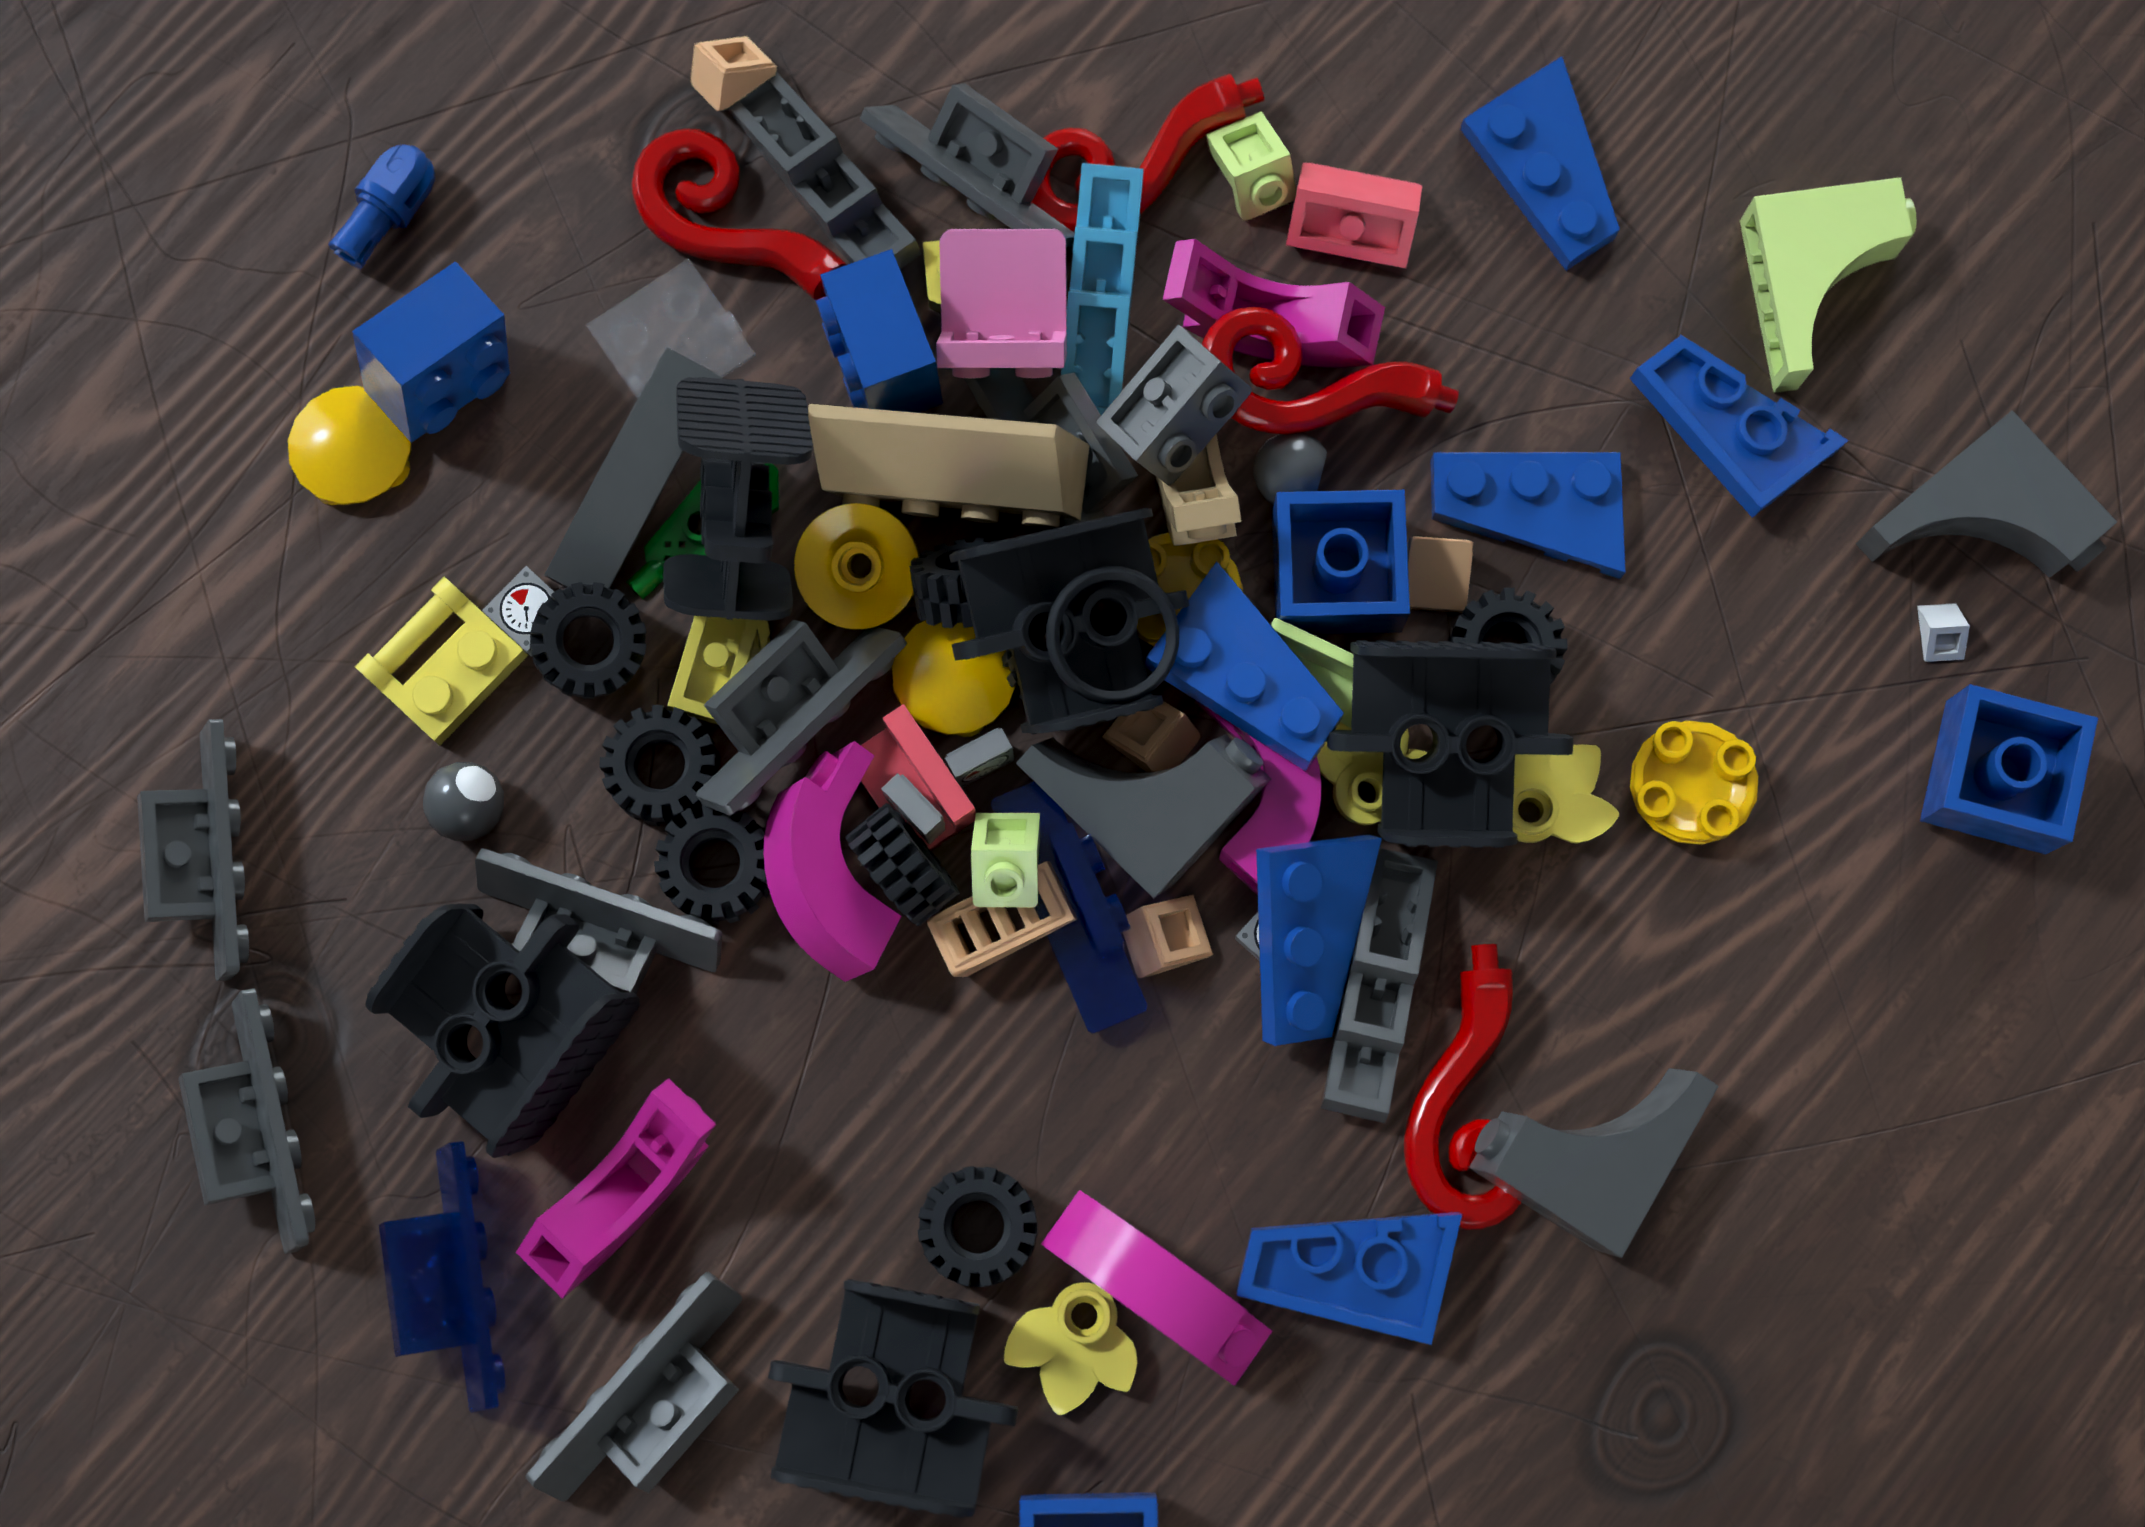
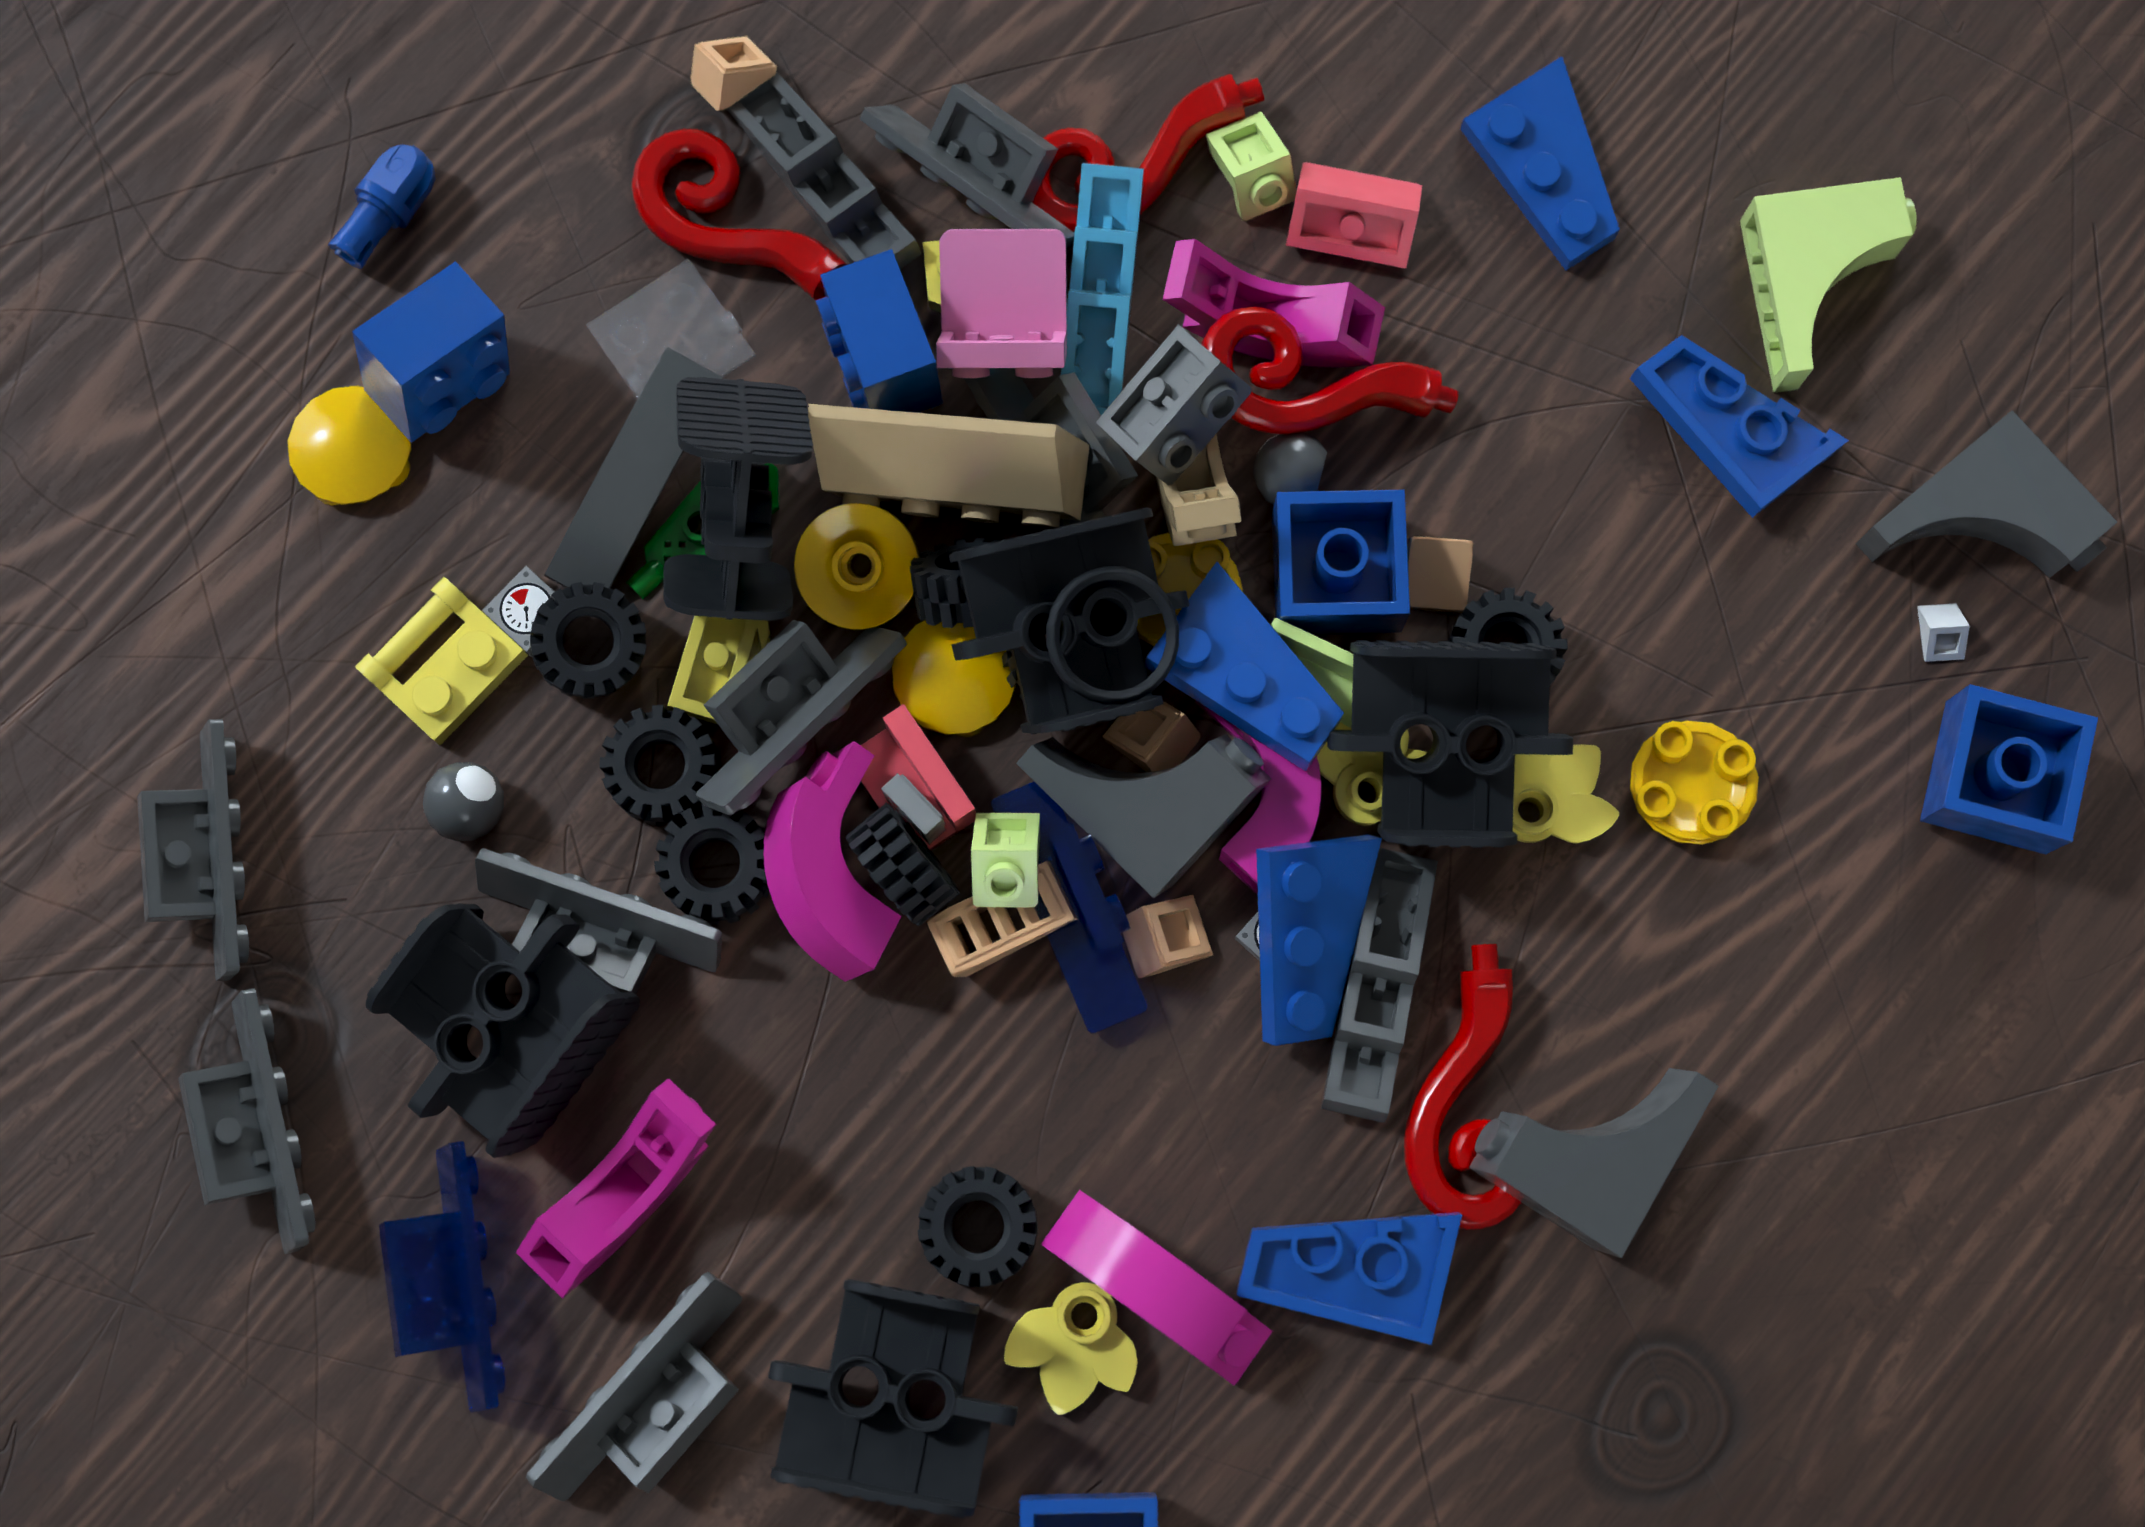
light grey tile [945,728,1014,788] -> none
blue wing [1431,452,1625,579] -> none

